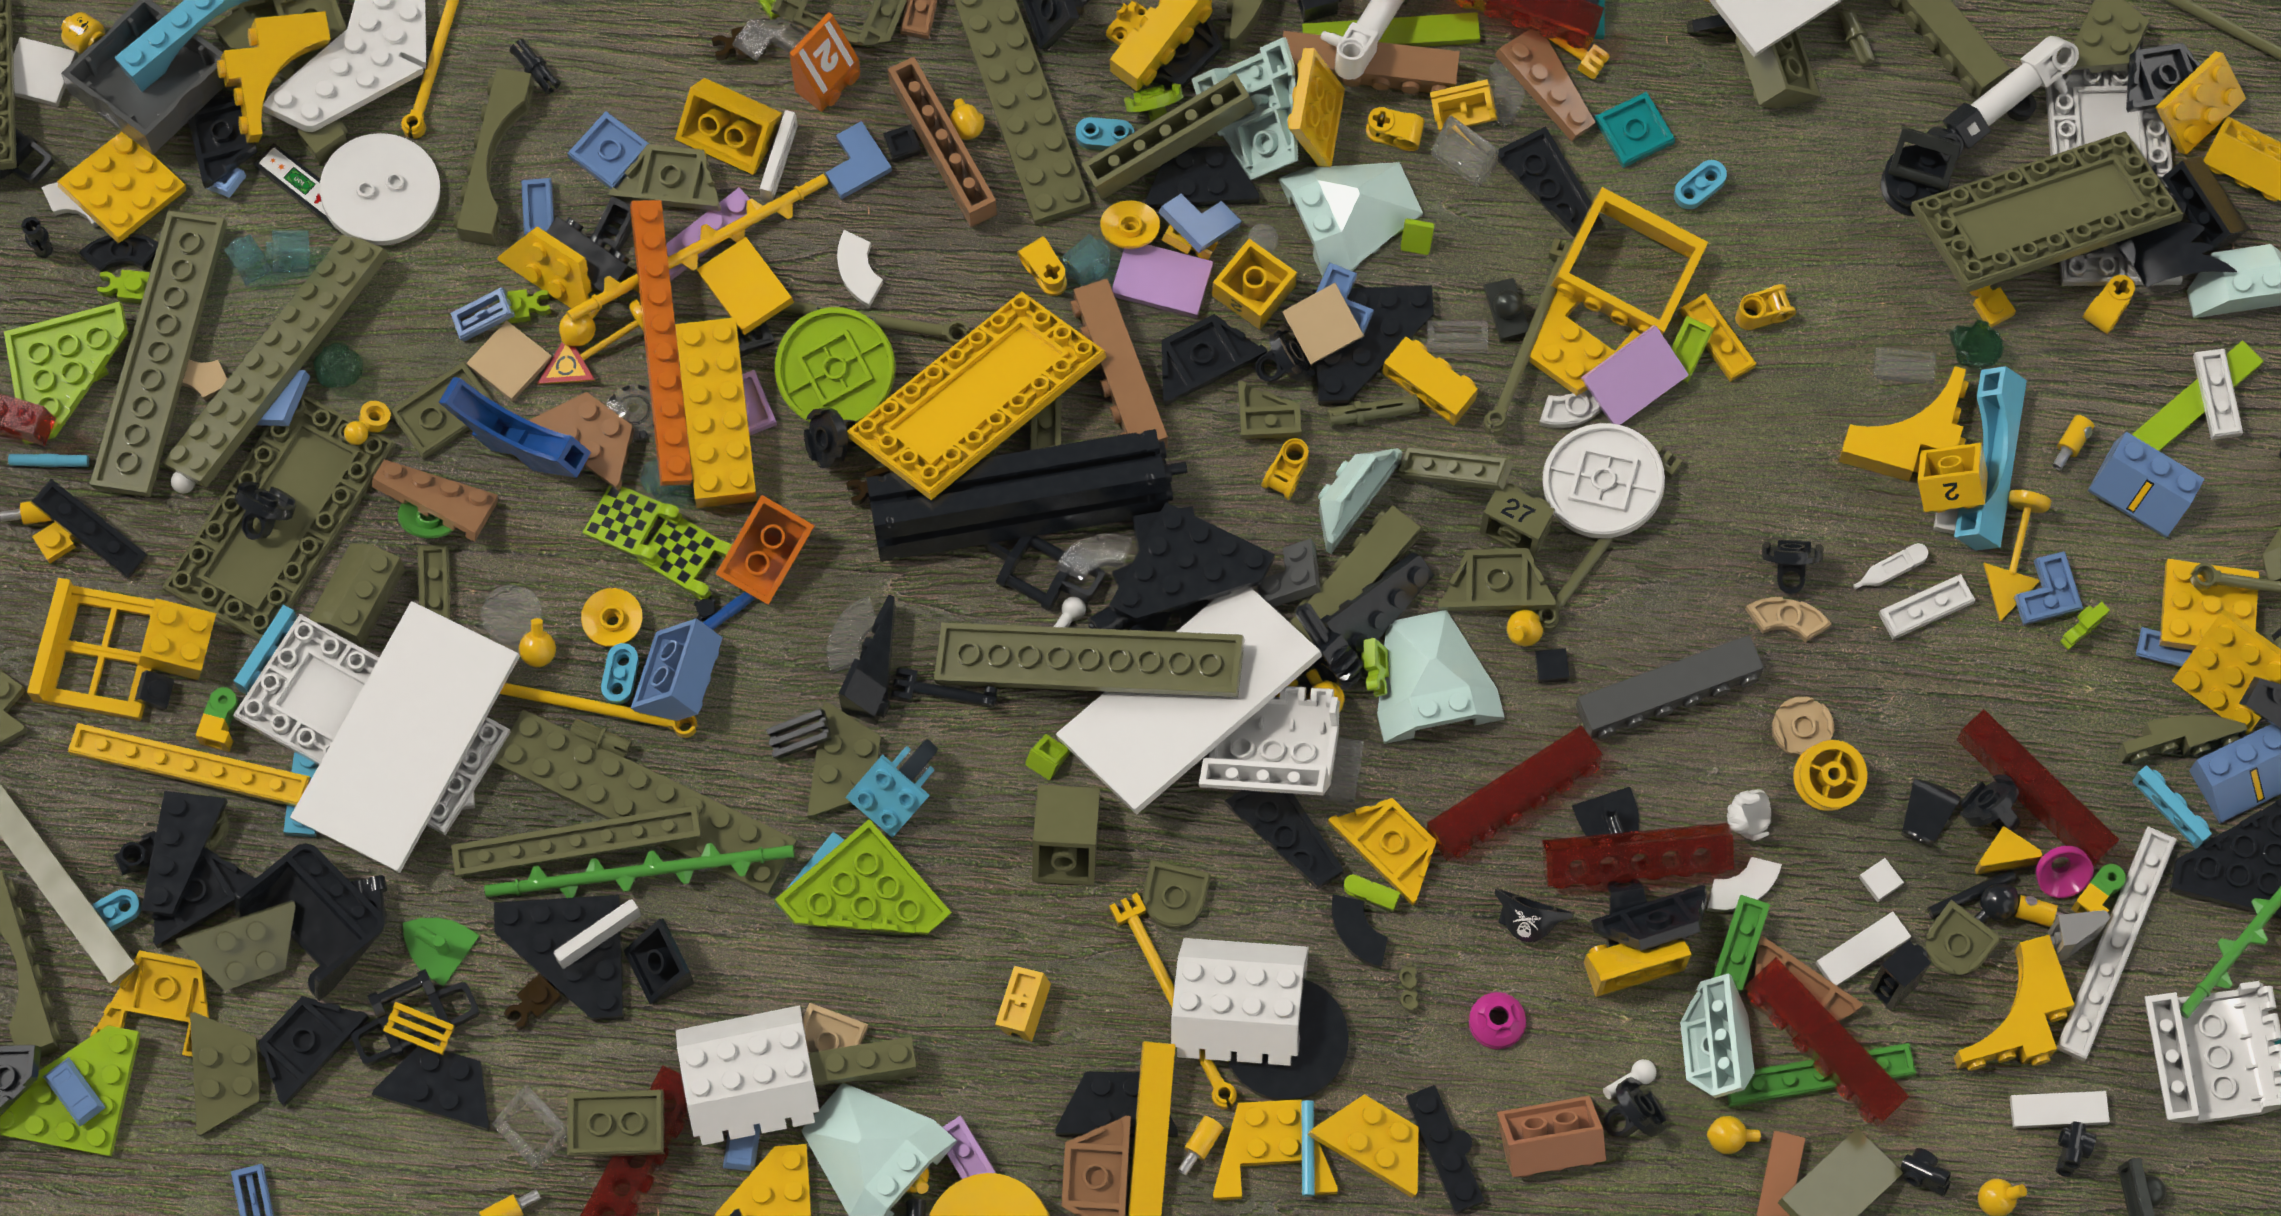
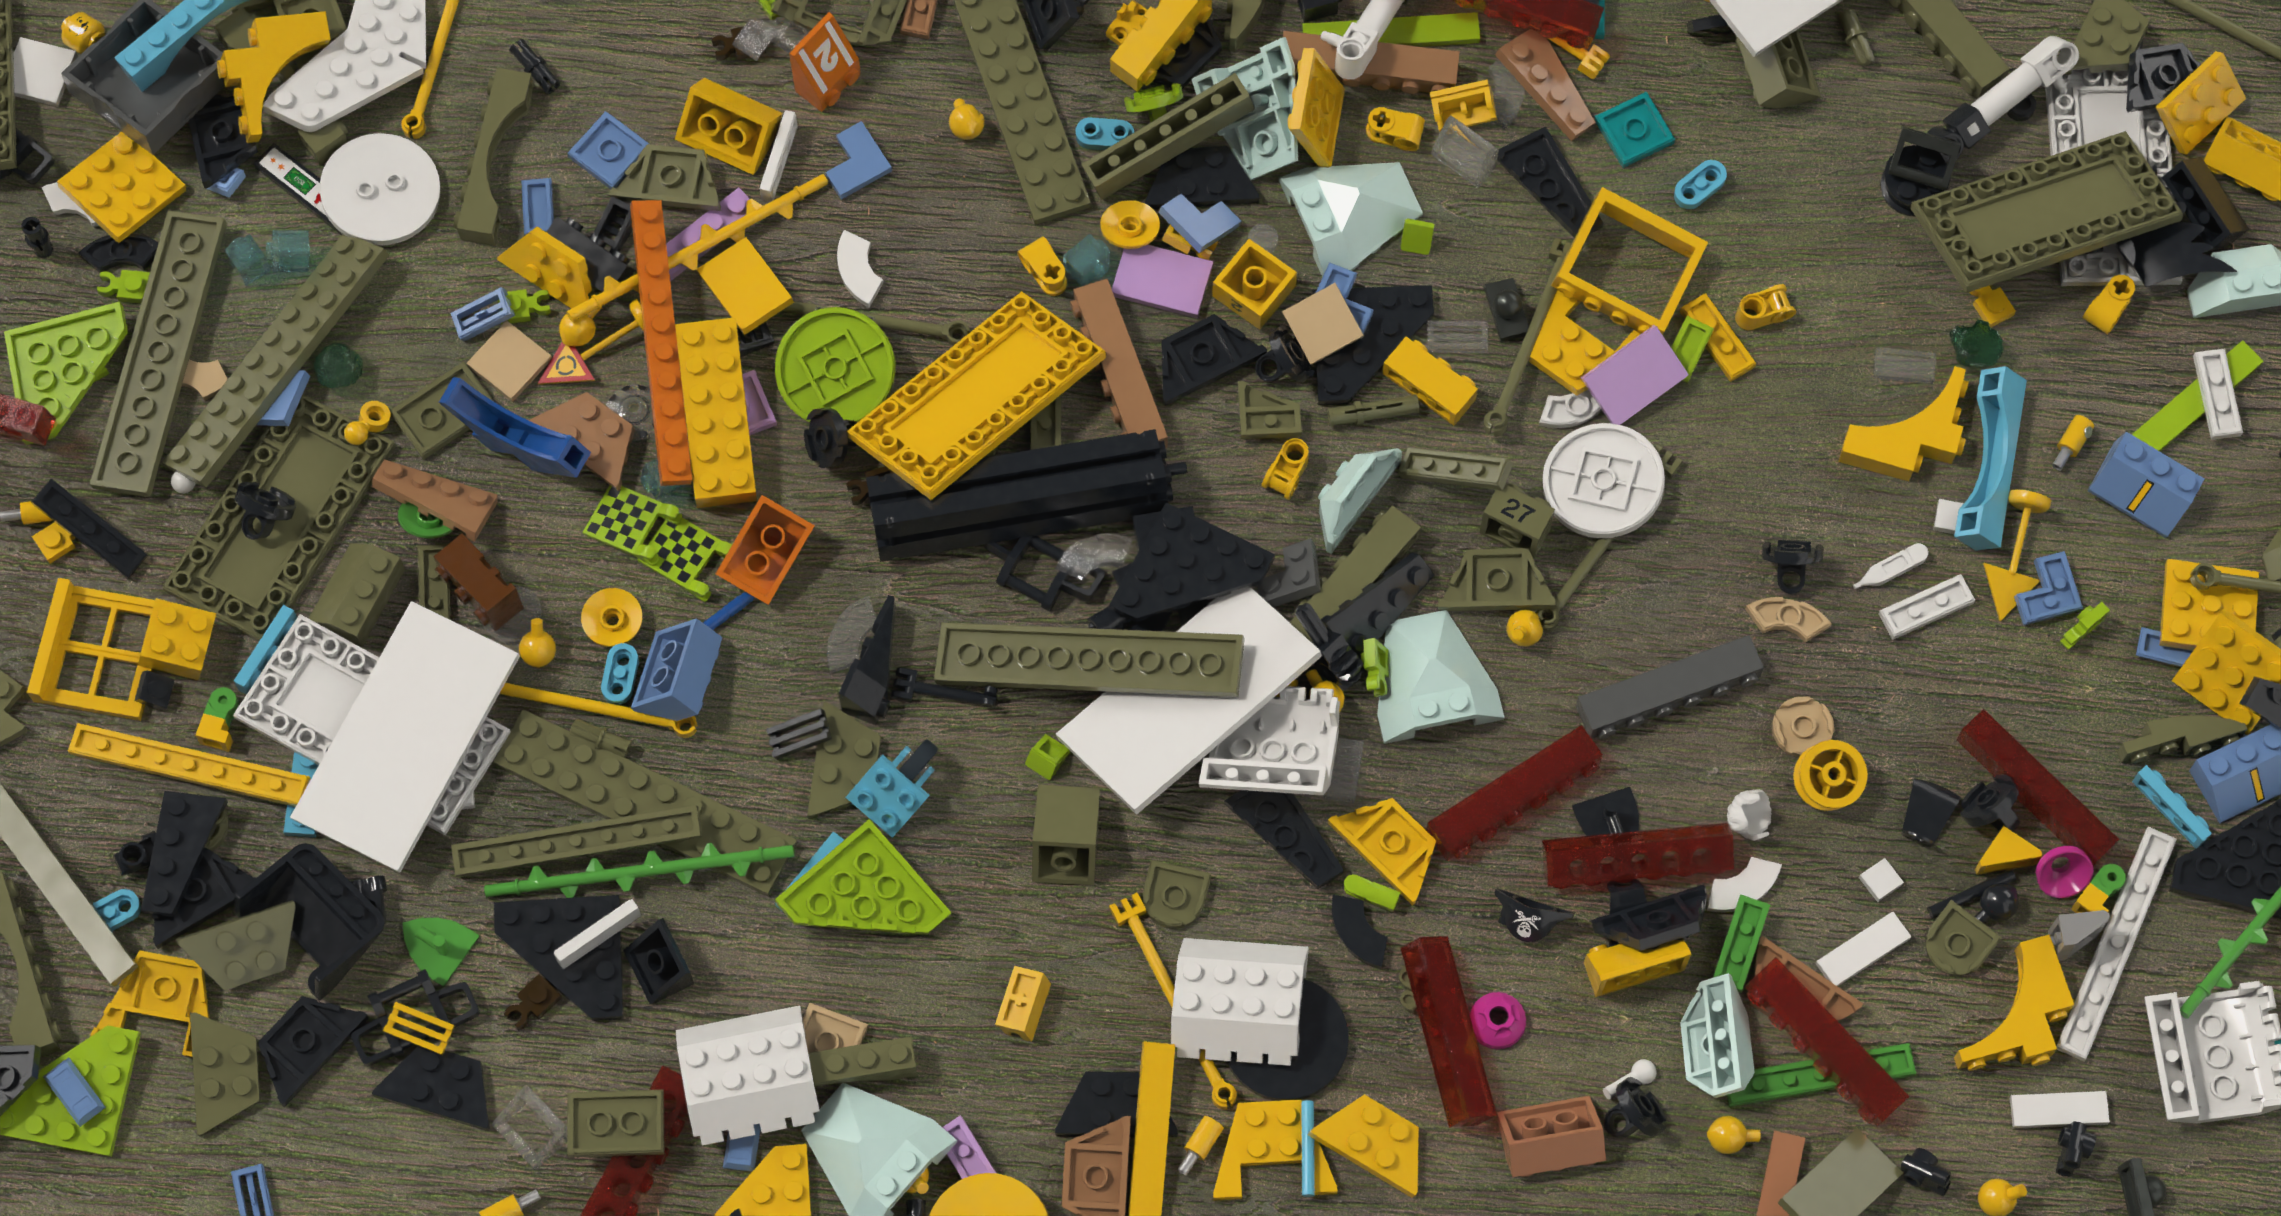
medium azure piece [8,454,89,467] -> none
black piece [694,597,716,621] -> none
black tile [883,124,921,163] -> none
medium nougat brick [888,56,997,227] -> none
white bar [1053,597,1086,628] -> none
black hinge [1405,1085,1485,1215] -> none
black tile [1535,648,1570,683] -> none
black brick [1869,940,1931,1011] -> none
yellow brick [1918,443,1988,513] -> none
yellow piece [2014,895,2064,927] -> none
none -> reddish brown wedge [433,534,524,631]
none -> clear red brick [1400,936,1497,1128]

